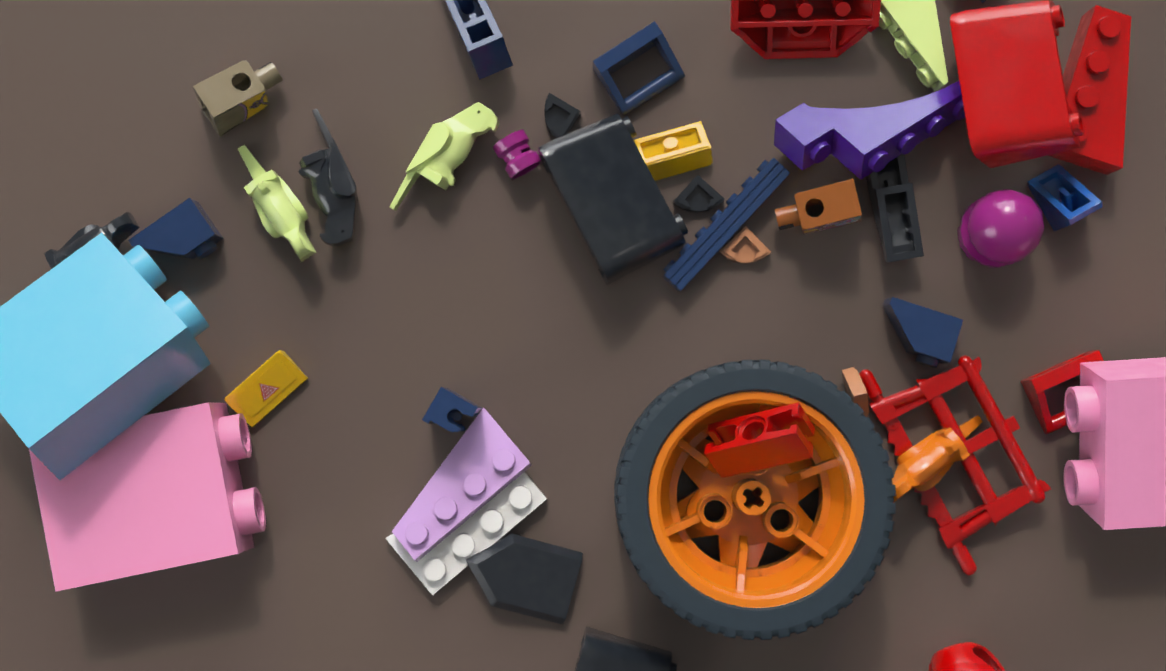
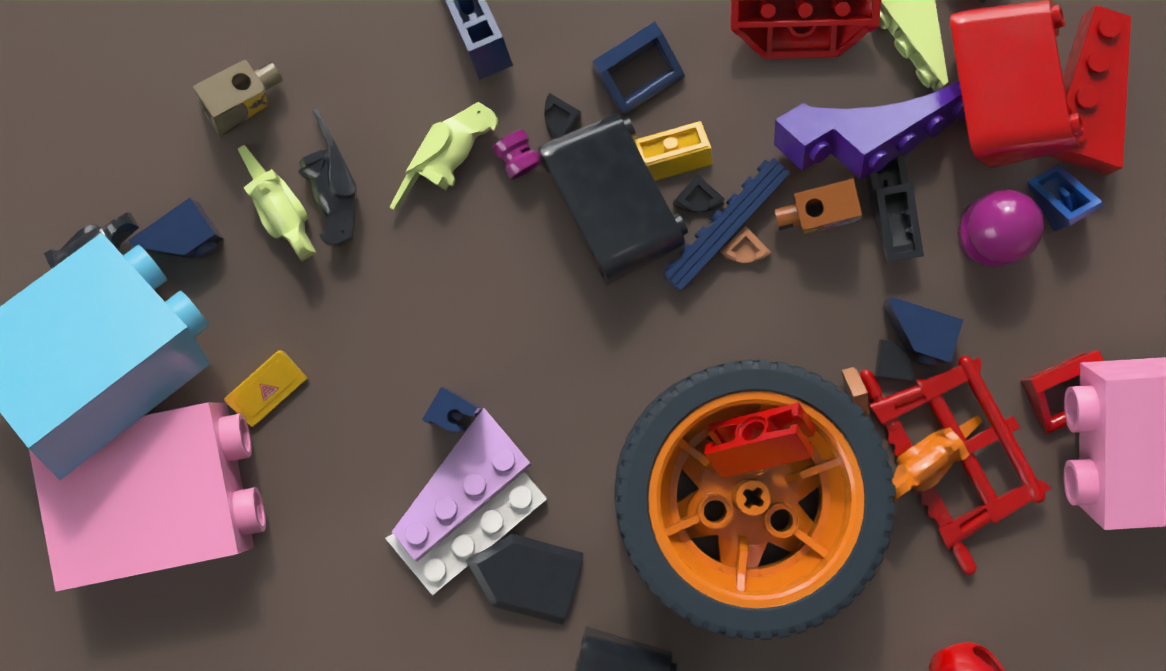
none -> black tile [875,339,914,382]

